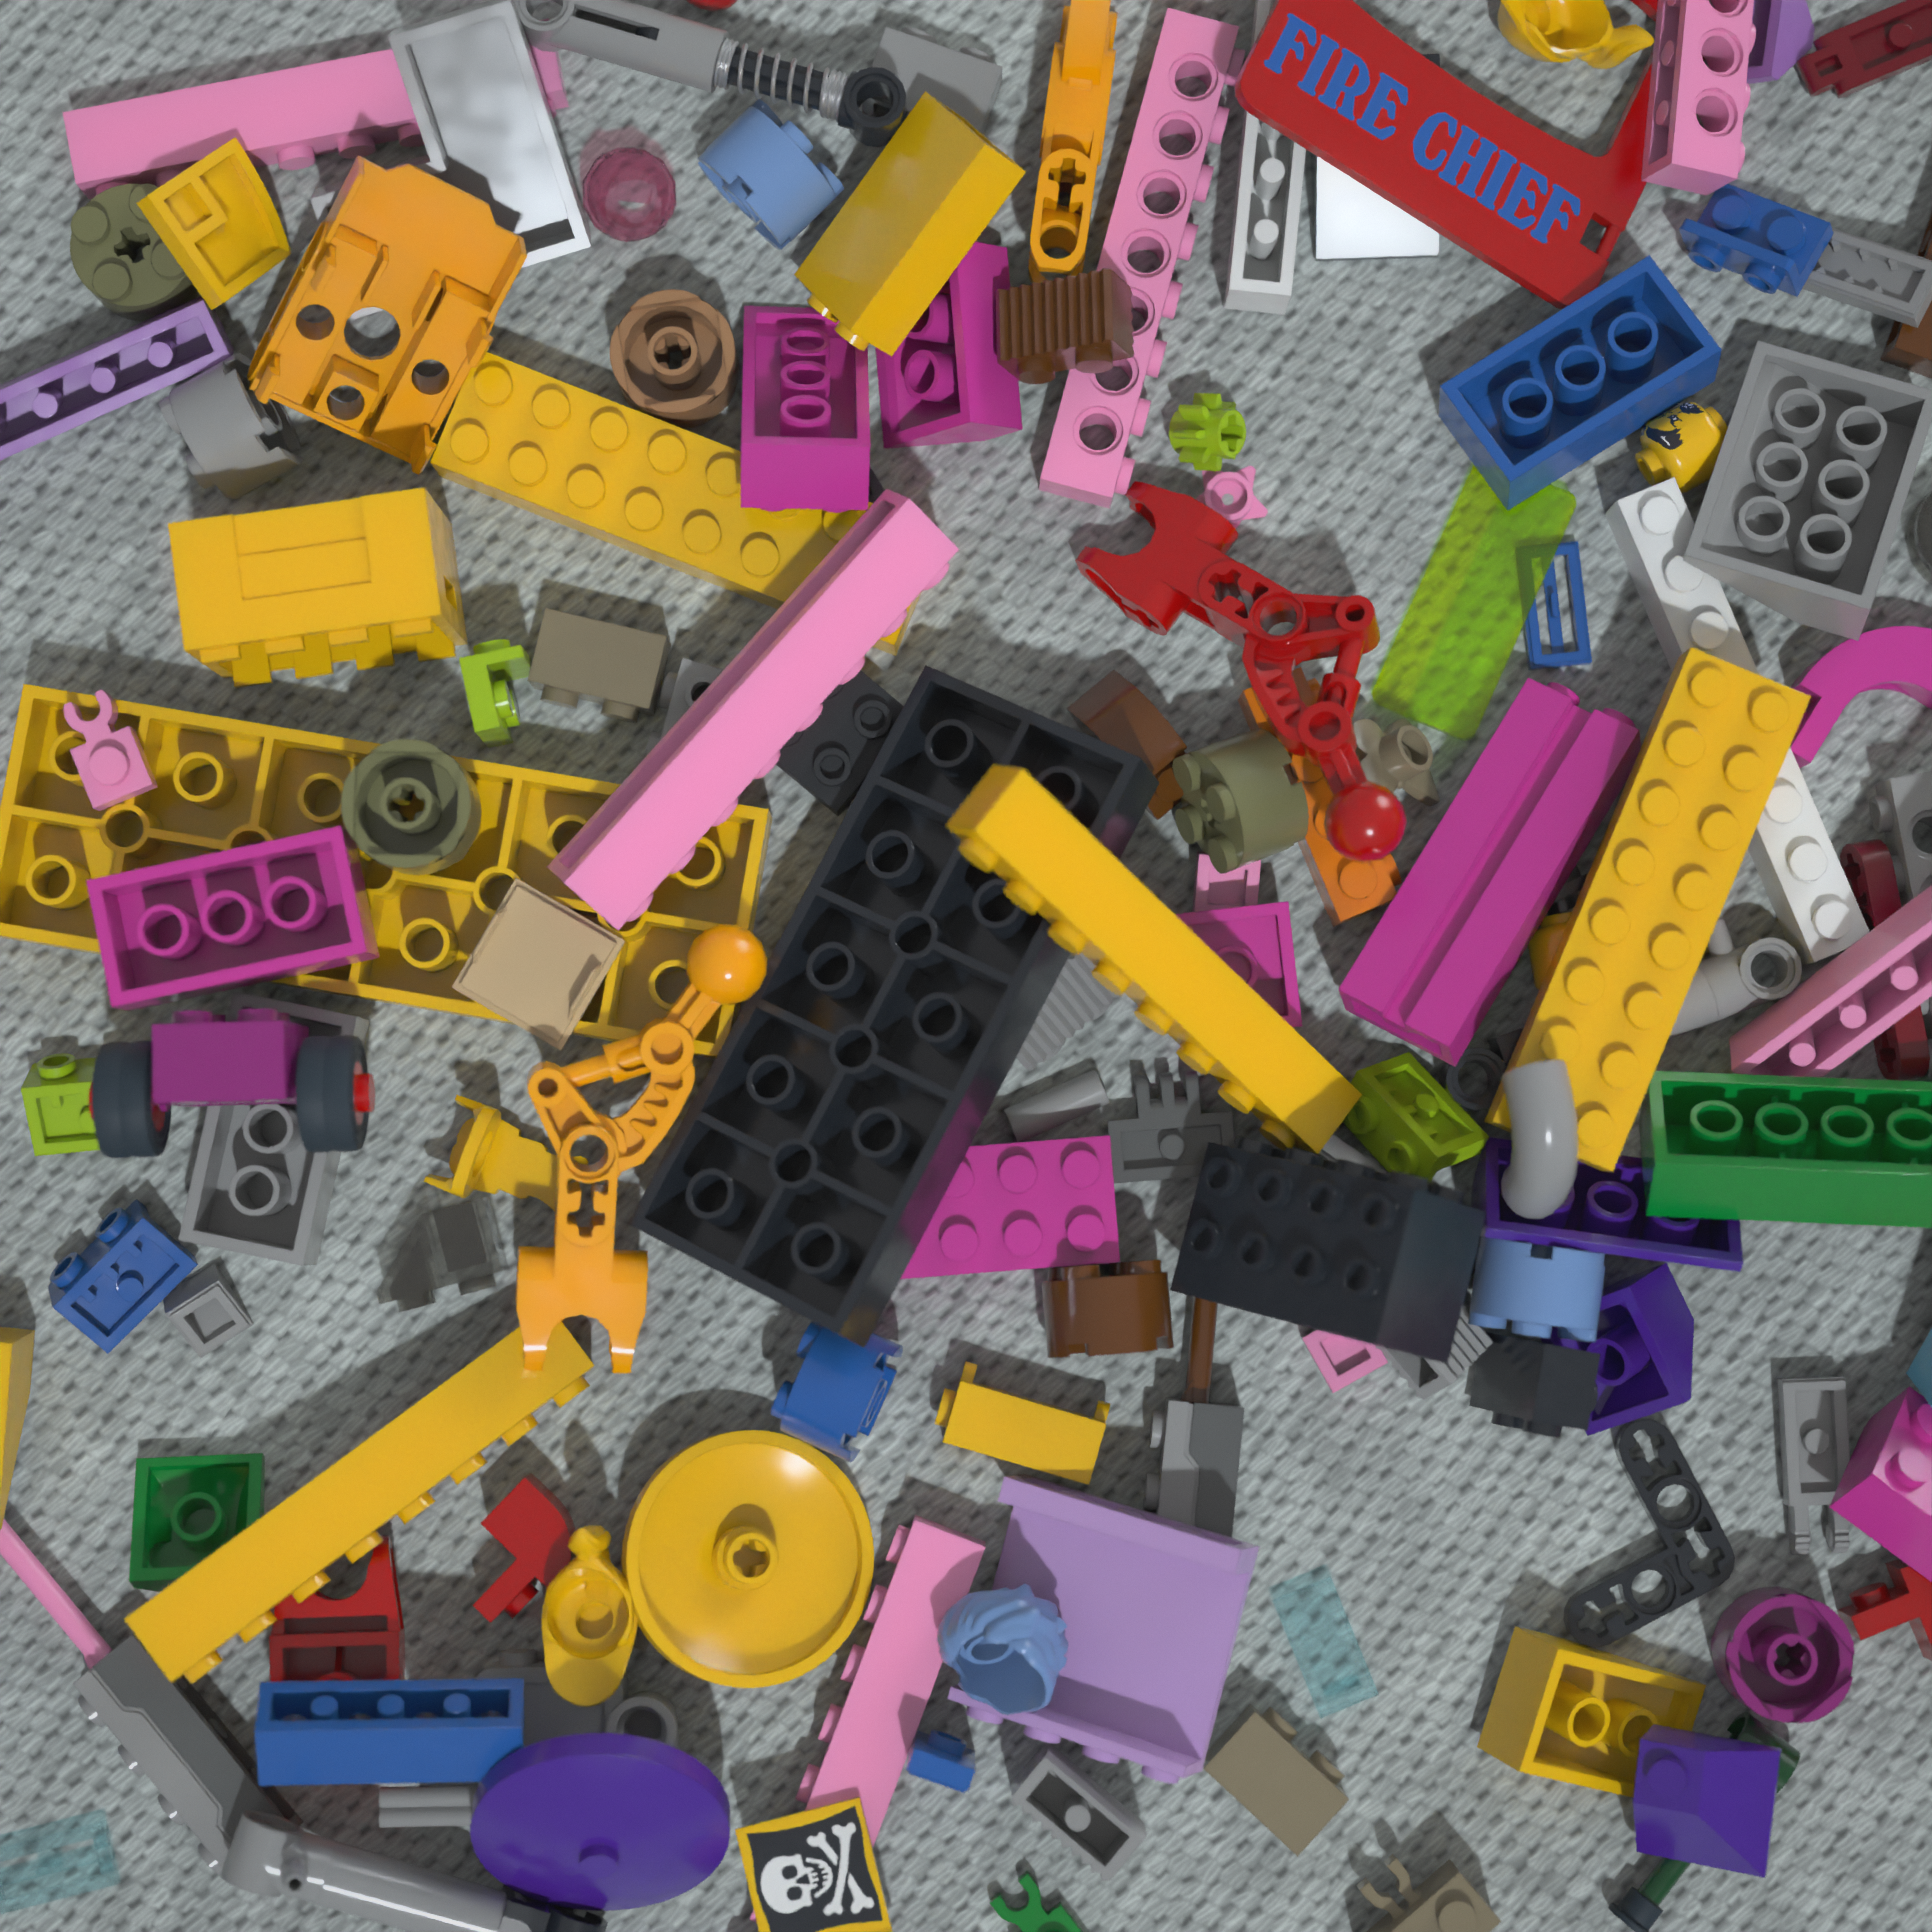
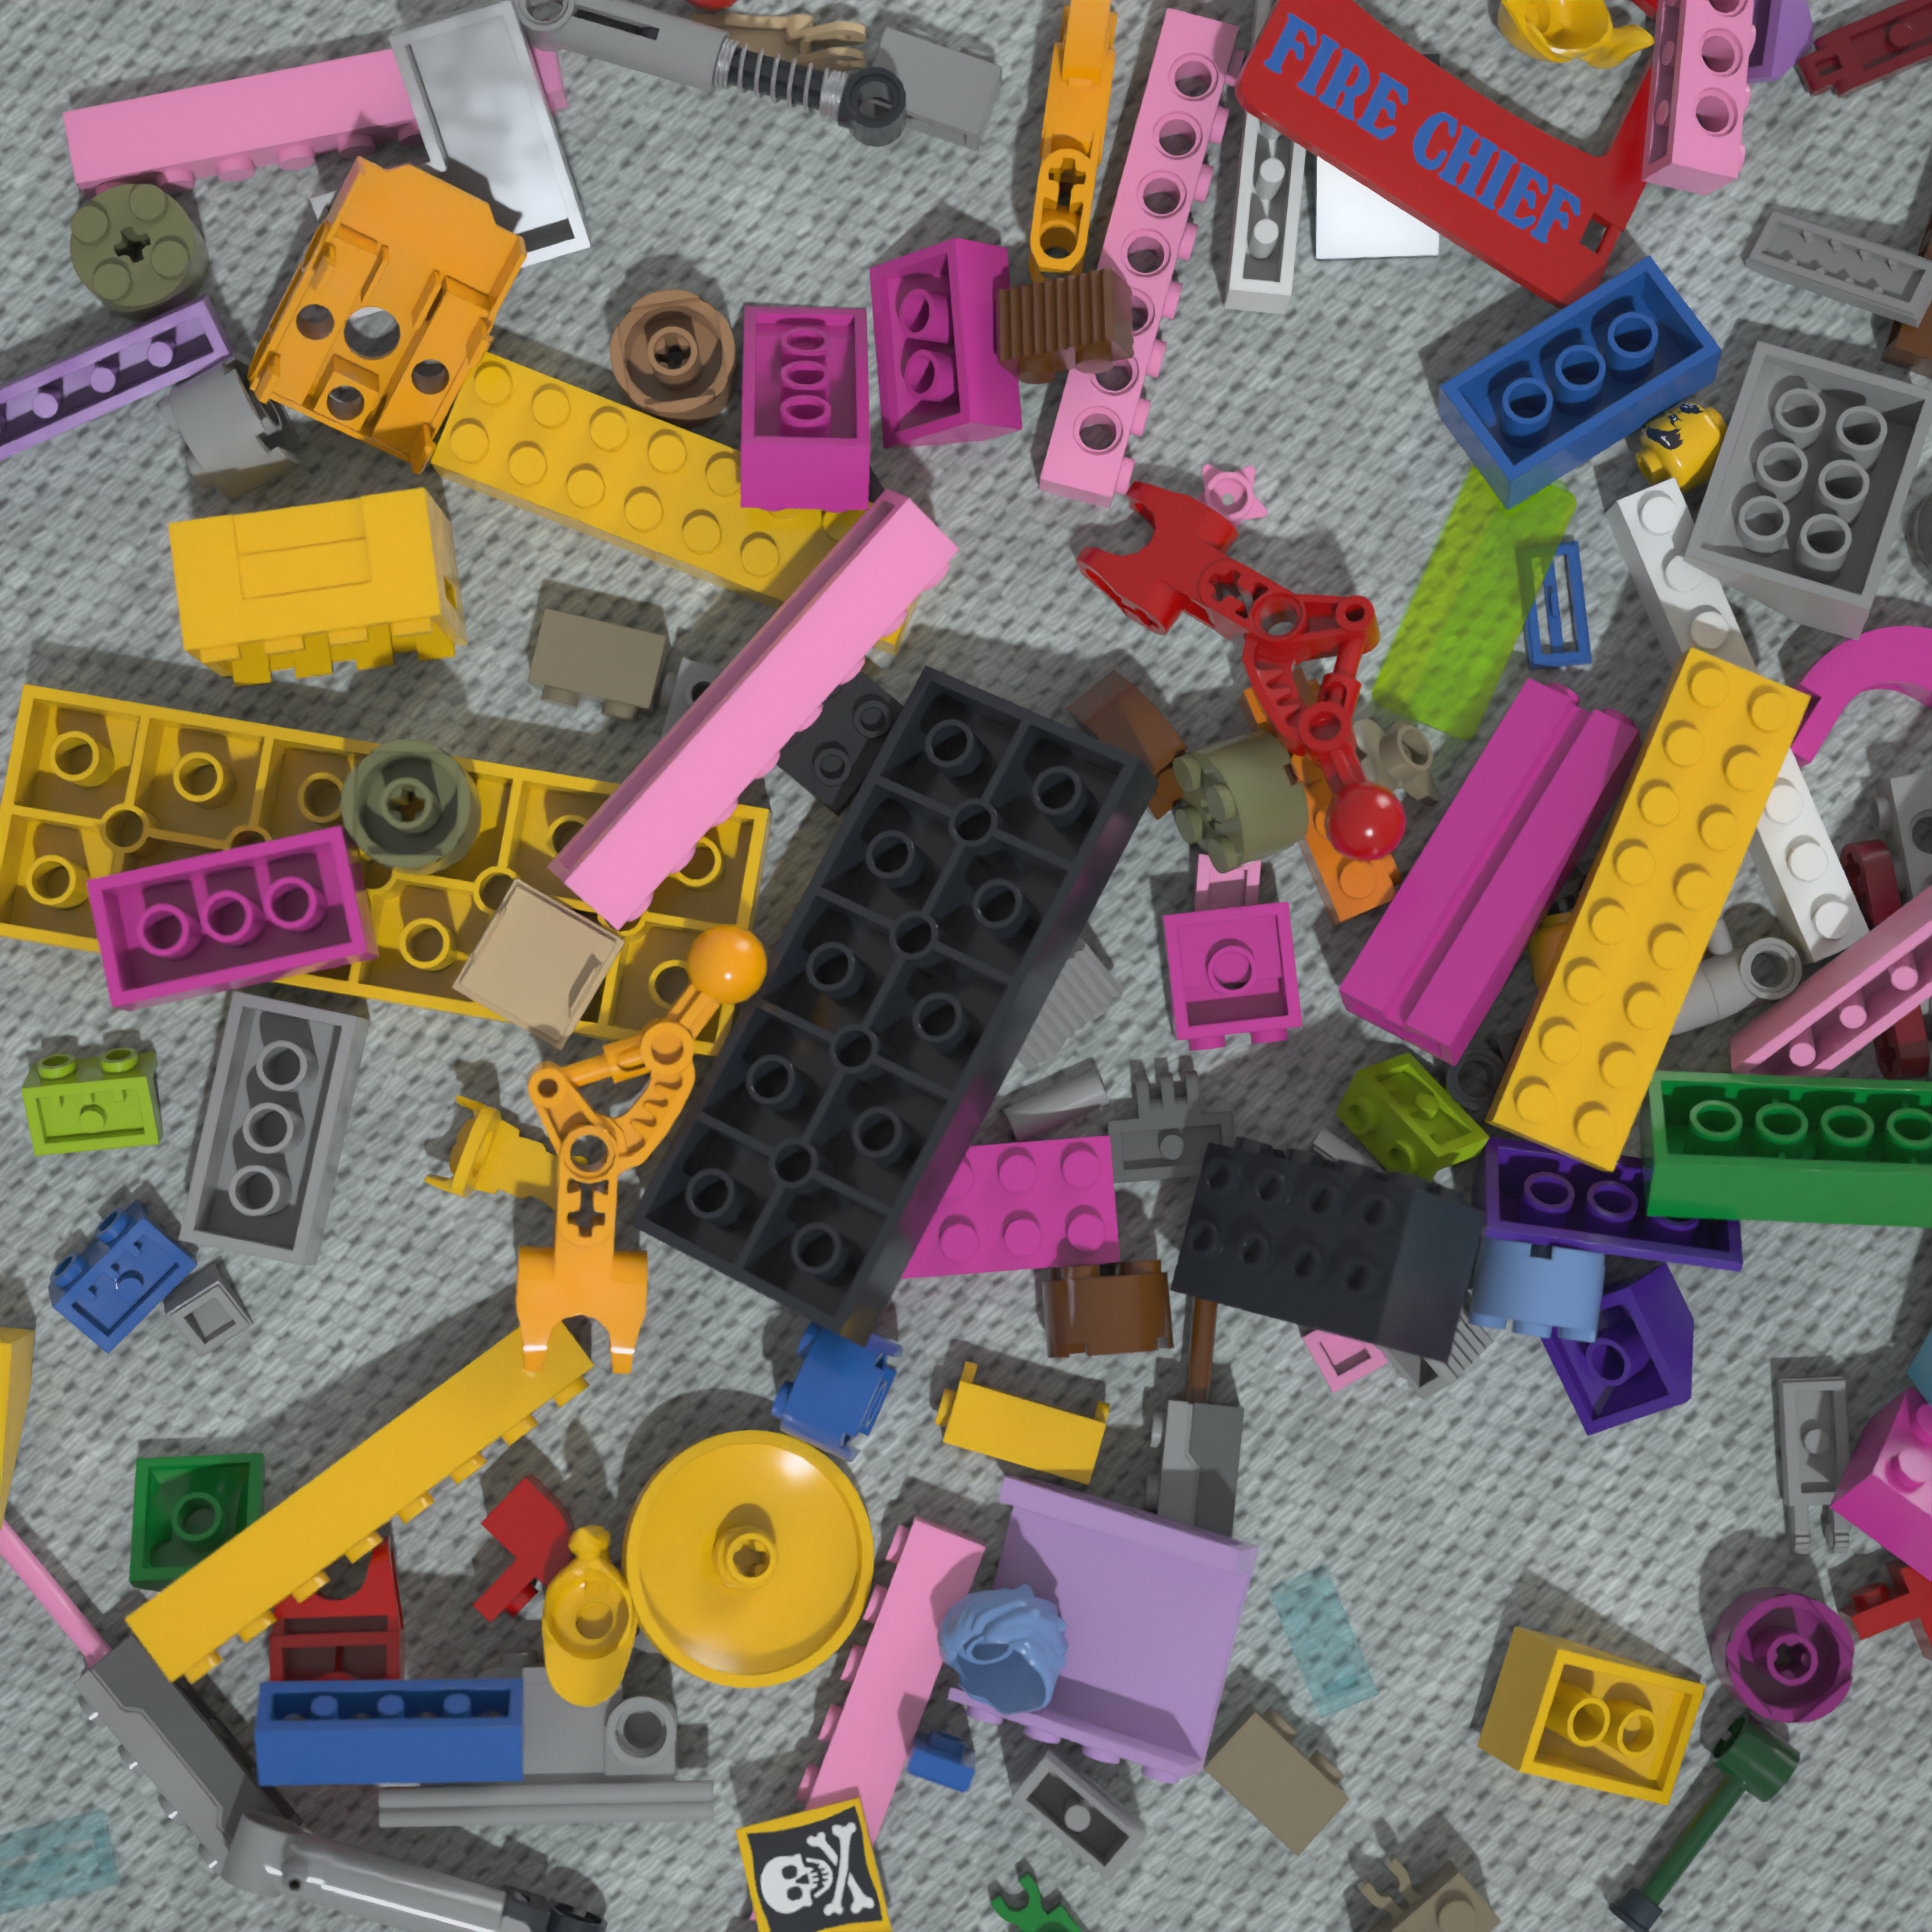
bright pink plate [64,689,158,811] -> none
brick [89,1009,375,1158] -> none
yellow plate [136,137,291,310] -> none
clear smoke slope [376,1197,509,1312] -> none
lime bracket [459,639,532,748] -> none
dark purple dish [470,1733,730,1911] -> none
clear pink hair [583,147,677,242] -> none
medium blue brick [697,99,844,250] -> none
yellow brick [794,91,1026,357] -> none
yellow brick [946,765,1362,1154] -> none
lime gear [1169,393,1246,471] -> none
black brick [1469,1332,1600,1438] -> none
light grey cylinder [1501,1060,1579,1219] -> none
black beam [1563,1418,1735,1648] -> none
dark purple slope [1633,1724,1782,1878] -> none
blue bracket [1679,184,1834,297] -> none
none -> tan arm [689,12,866,72]

